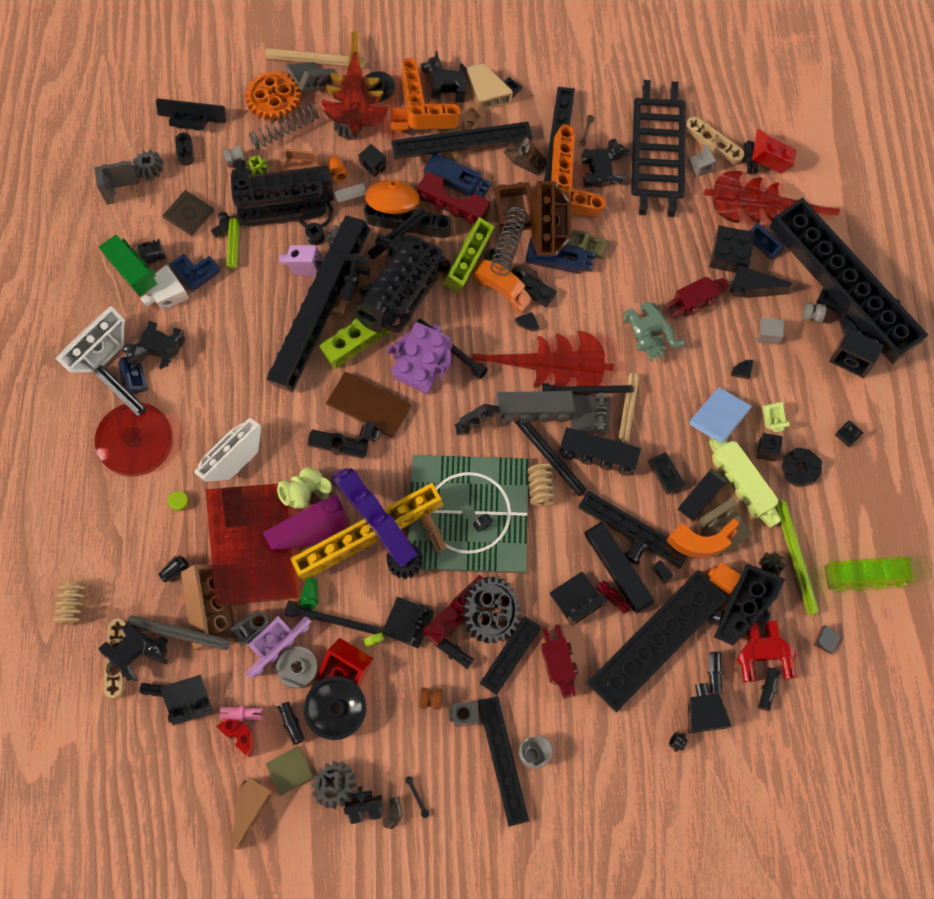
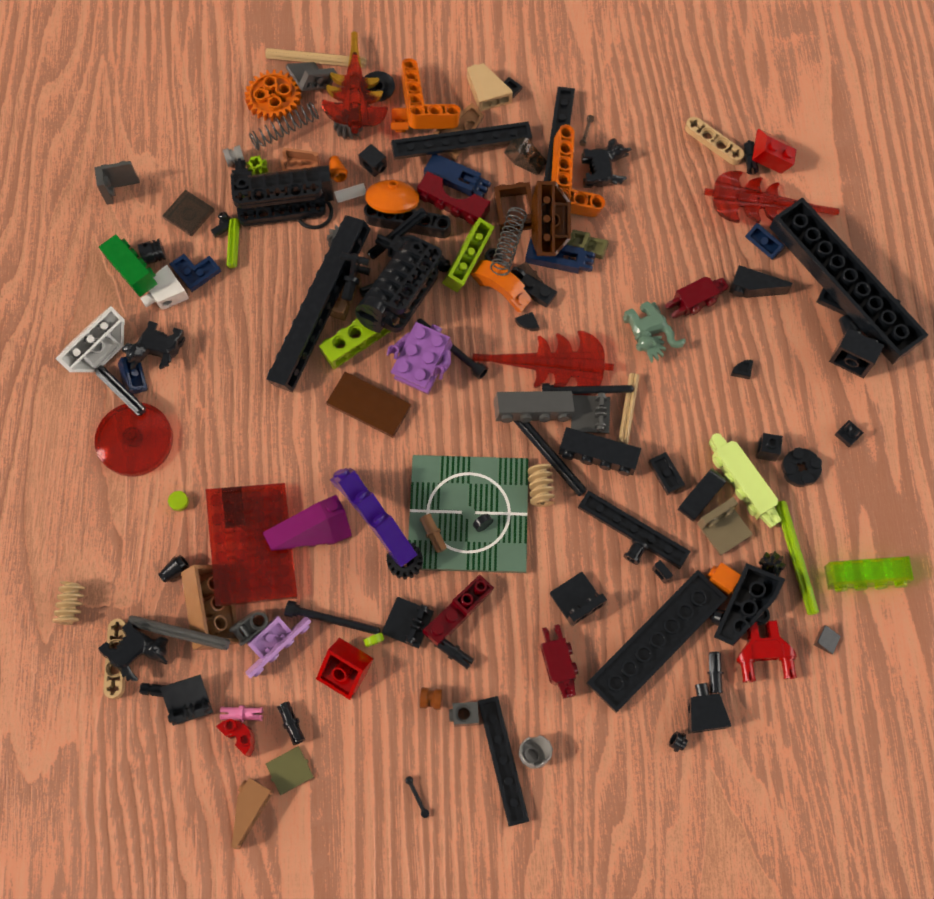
dark grey gear [133,149,164,181] -> none
black bracket [156,98,226,131] -> none
black beam [175,132,194,166] -> none
white wedge [194,418,261,482] -> none
light grey plate [276,646,318,689] -> none
yellowish green animal [277,467,333,509] -> none
lavender torso [279,245,324,278] -> none
yellow brick [290,483,444,581] -> none
green cone [299,578,319,609] -> none
black dish [304,676,366,740] -> none
black wheel [305,223,325,246] -> none
black piece [308,429,368,459] -> none
dark grey gear [311,761,357,809] -> none
black hips [344,786,383,824] -> none
black tile [358,420,381,442] -> none
clear smoke arm [382,797,403,829] -> none
black animal [420,51,467,103] -> none
black hinge [454,404,501,436] -> none
black gear [460,577,521,644] -> none
black tile [480,616,541,696] -> none
black beam [584,522,654,614] -> none
dark red axle [597,580,632,614] -> none
black bar [631,80,686,217] -> none
orange arch [666,518,740,558] -> none
light grey panel [688,145,716,177] -> none
light blue tile [689,387,752,444] -> none
black brick [709,225,755,273] -> none
light grey panel [757,318,784,345] -> none
black pin [757,667,781,712] -> none
yellowish green bracket [762,402,790,432] -> none
light grey wheel [802,302,826,323] -> none

